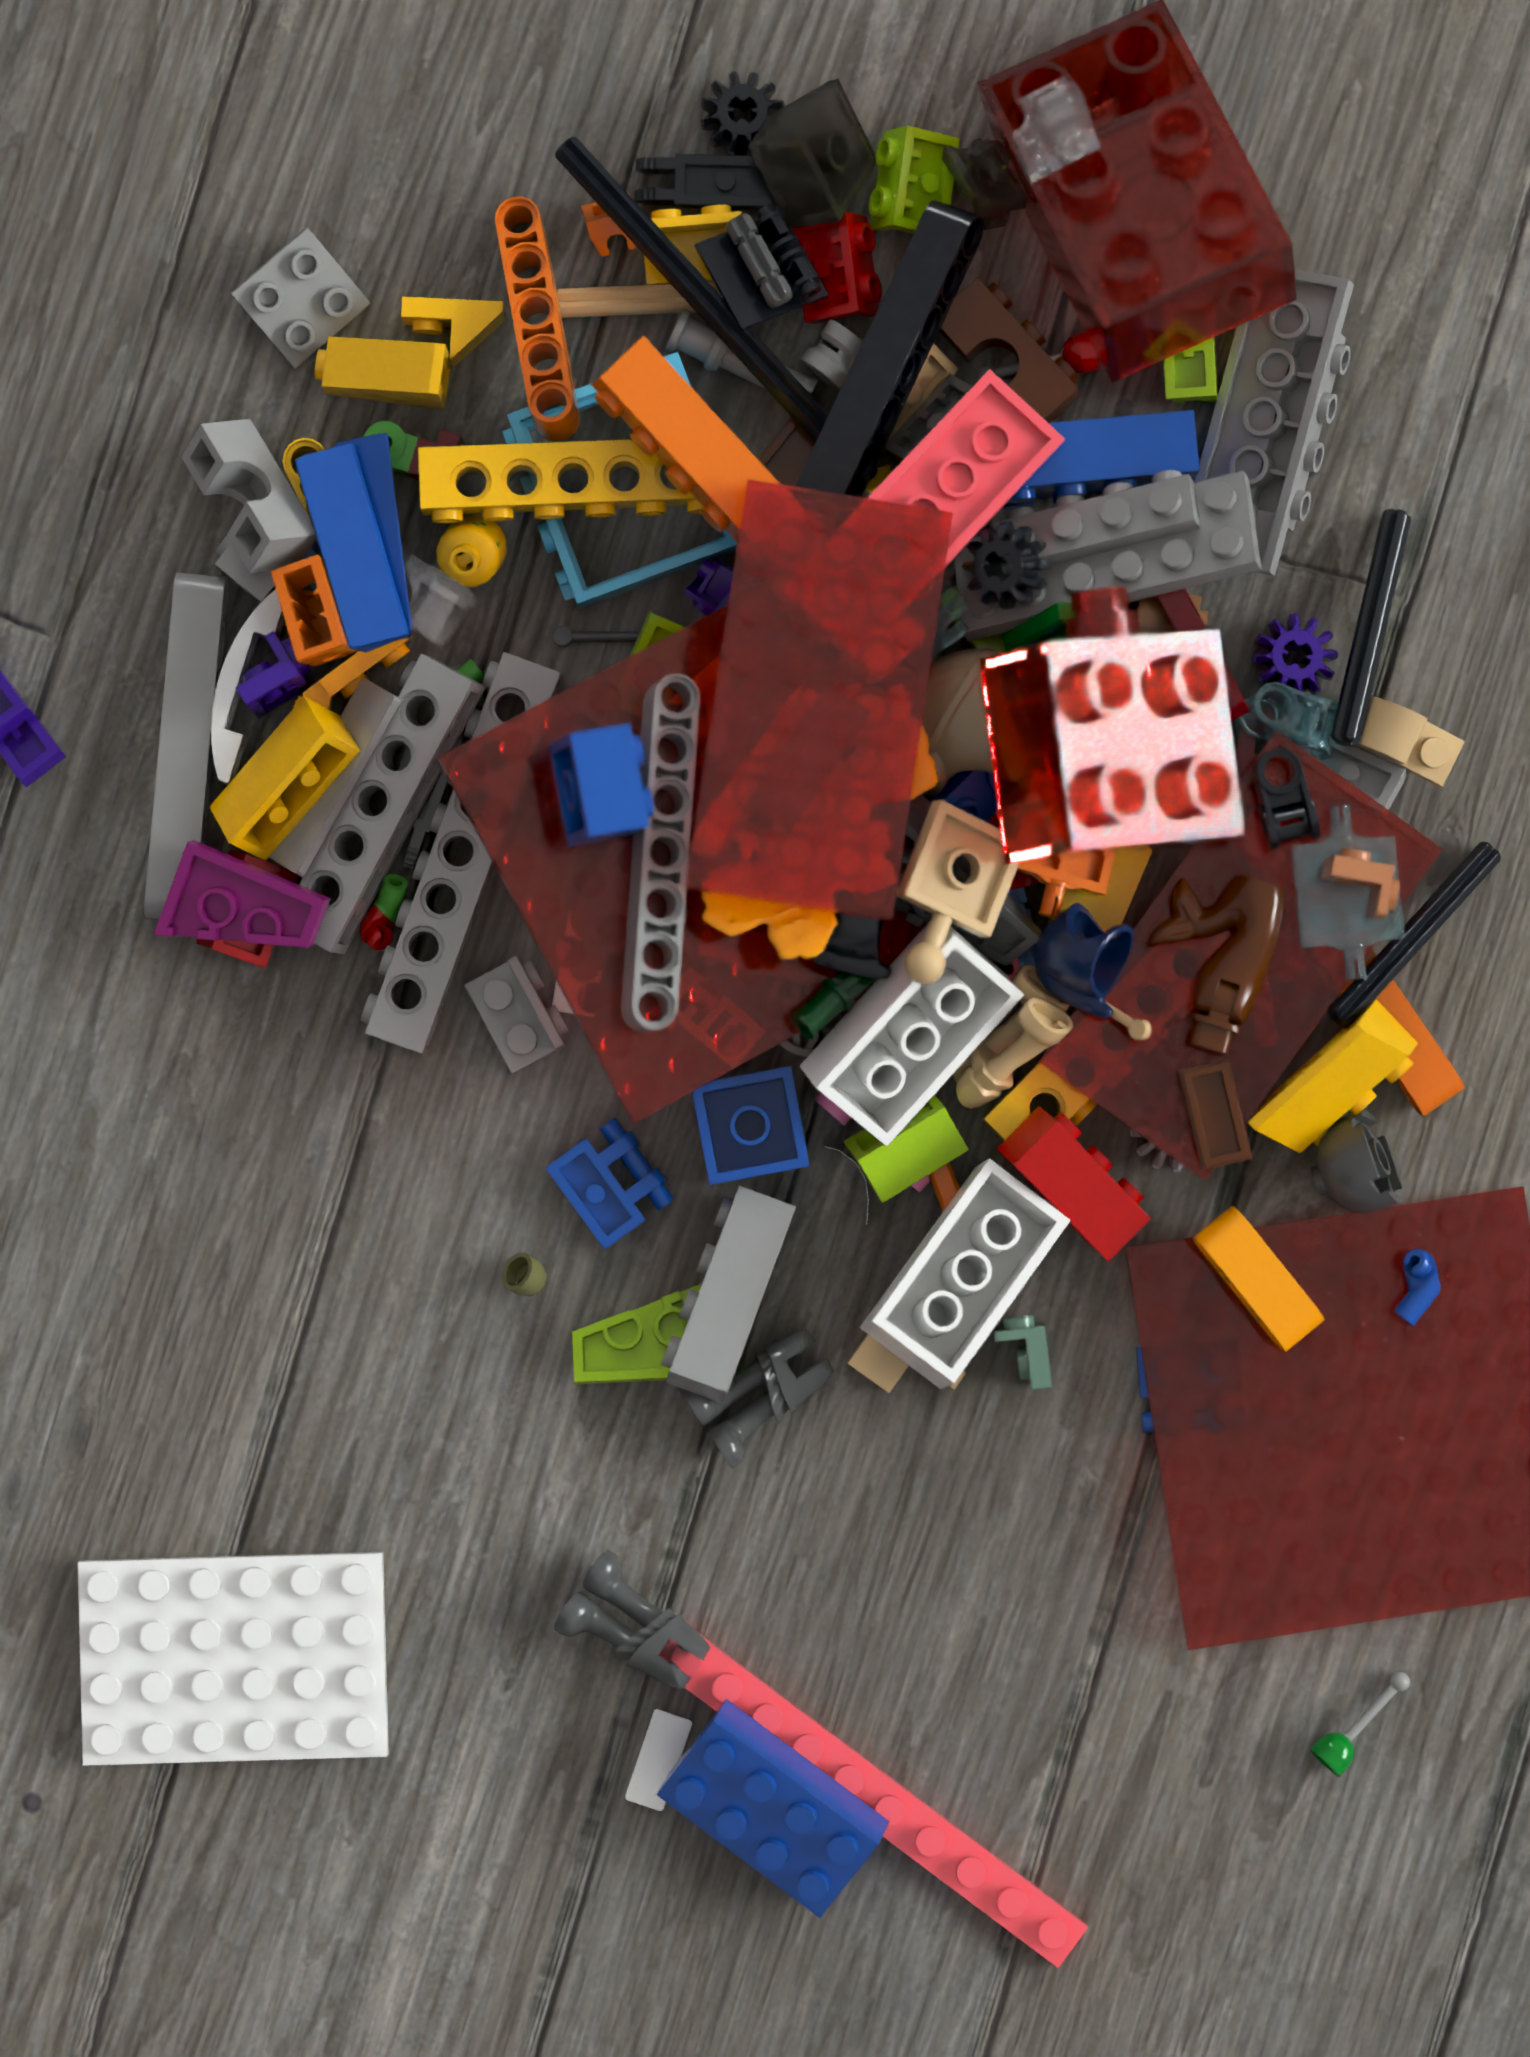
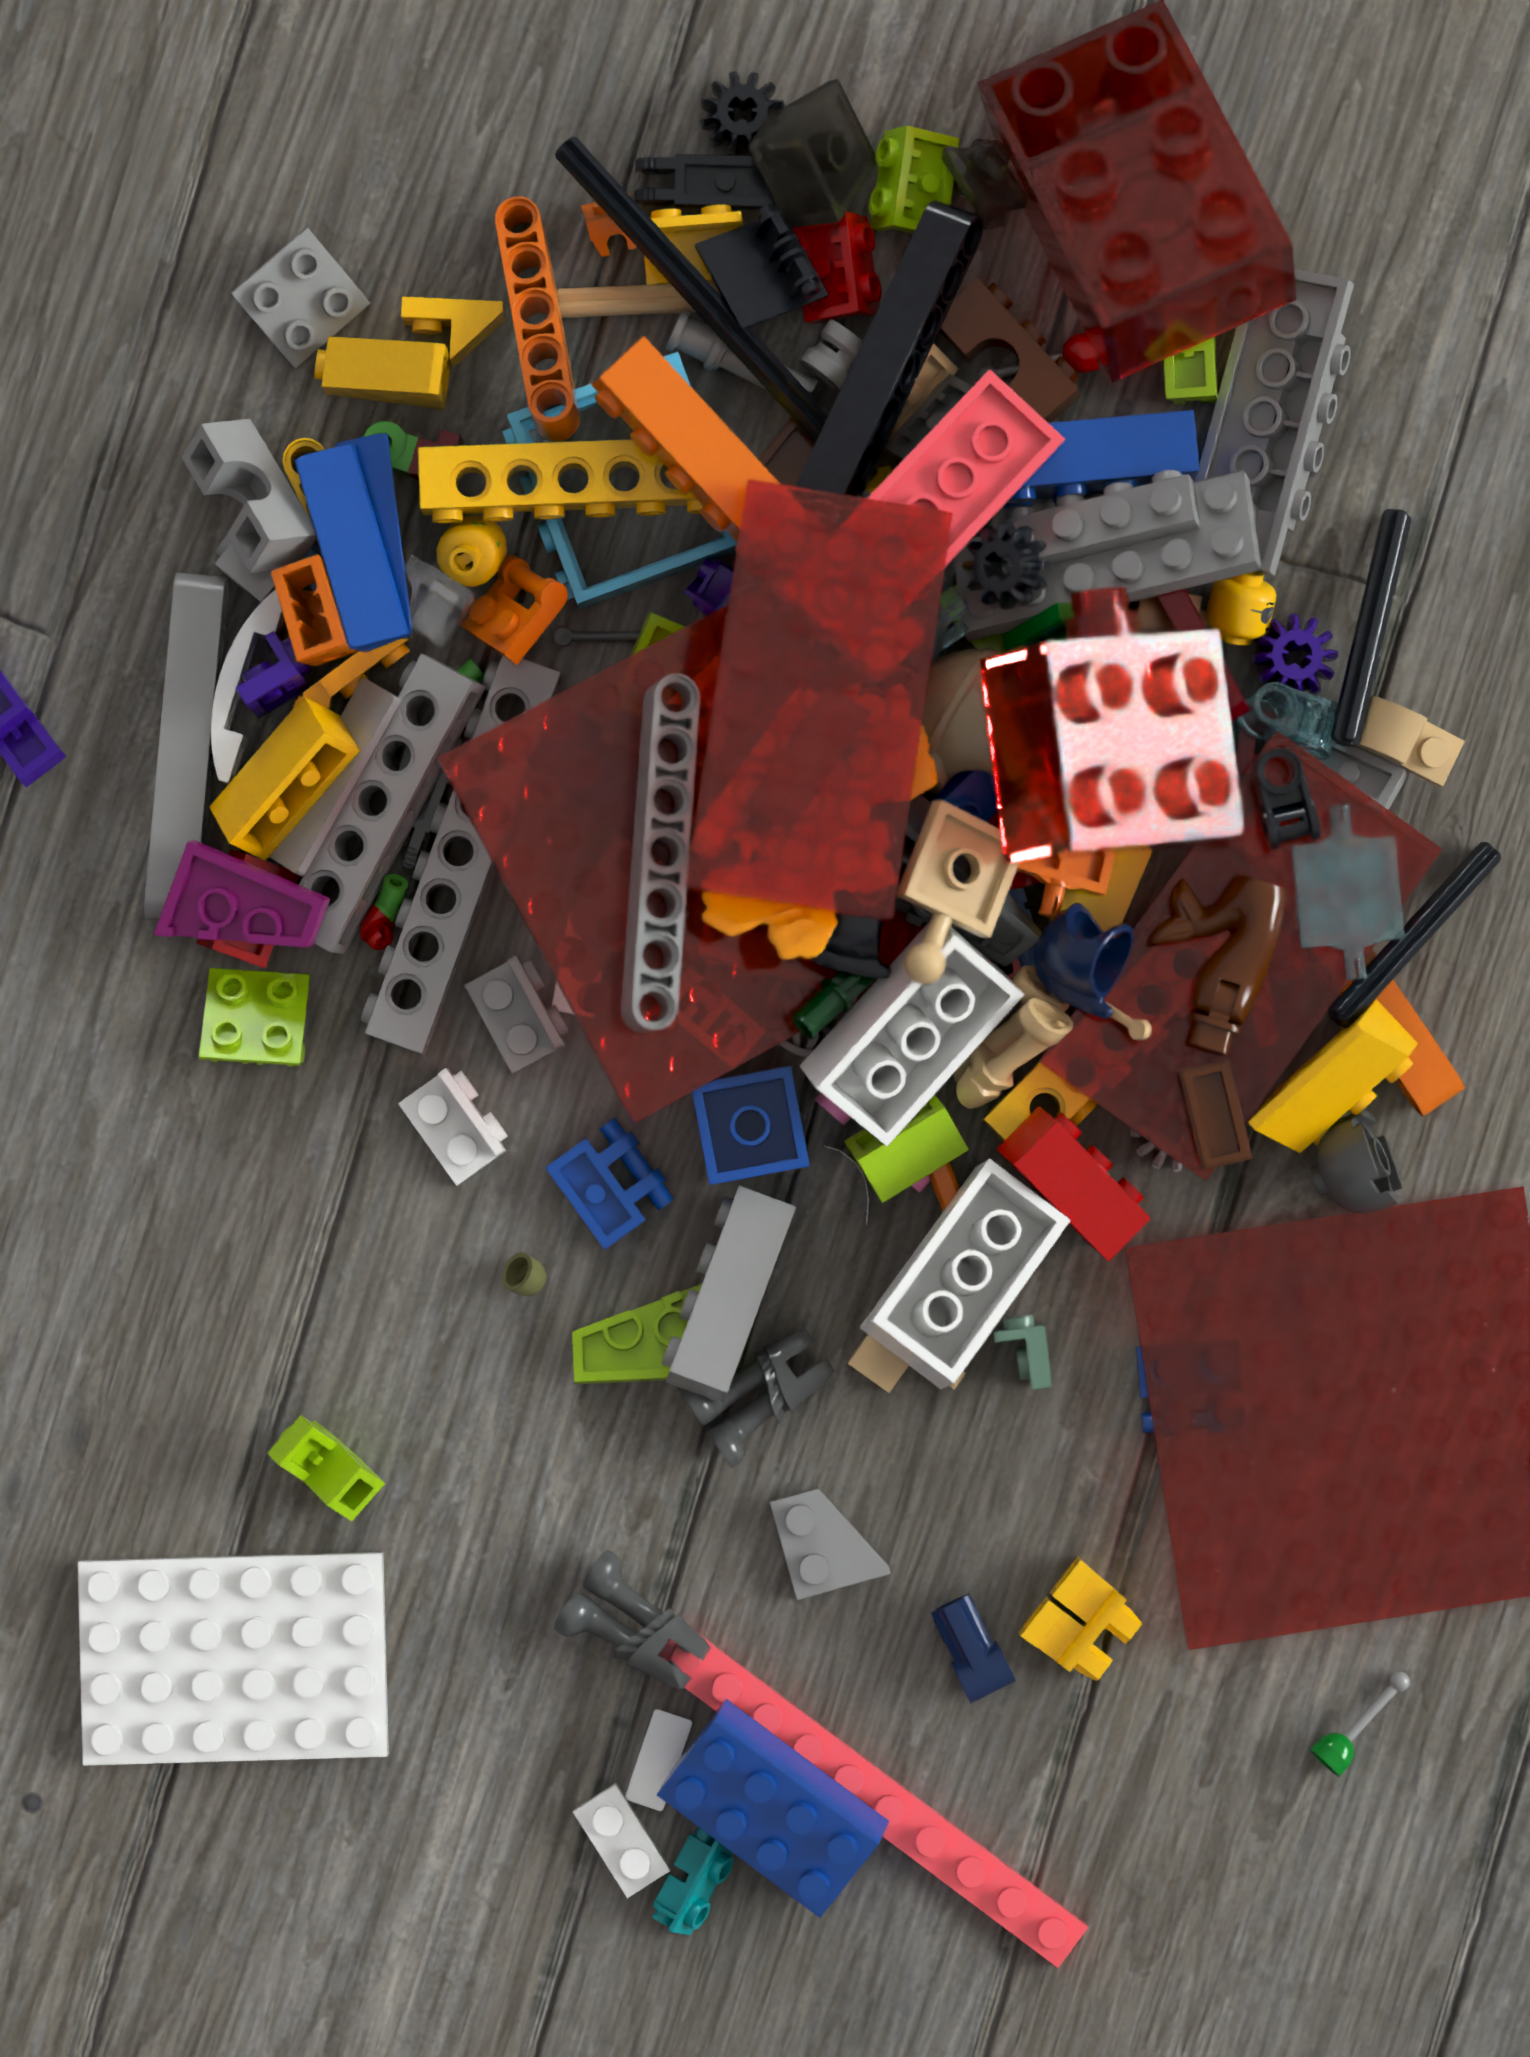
blue brick [549,723,654,847] -> none
dark grey axle [726,213,793,308] -> none
clear brick [1011,76,1101,183] -> none
light orange beam [1192,1206,1325,1352] -> none
nougat bracket [1320,848,1399,920] -> none
blue arm [1393,1249,1441,1327] -> none
none -> lime hinge [199,968,310,1067]
none -> lime brick [267,1415,385,1522]
none -> white bracket [398,1068,508,1186]
none -> orange plate [461,555,568,665]
none -> white plate [573,1783,671,1898]
none -> teal hinge [652,1828,734,1935]
none -> light grey wing [770,1488,891,1600]
none -> dark blue piece [931,1593,1016,1703]
none -> yellow hips [1018,1556,1142,1681]
none -> yellow head [1206,571,1276,645]

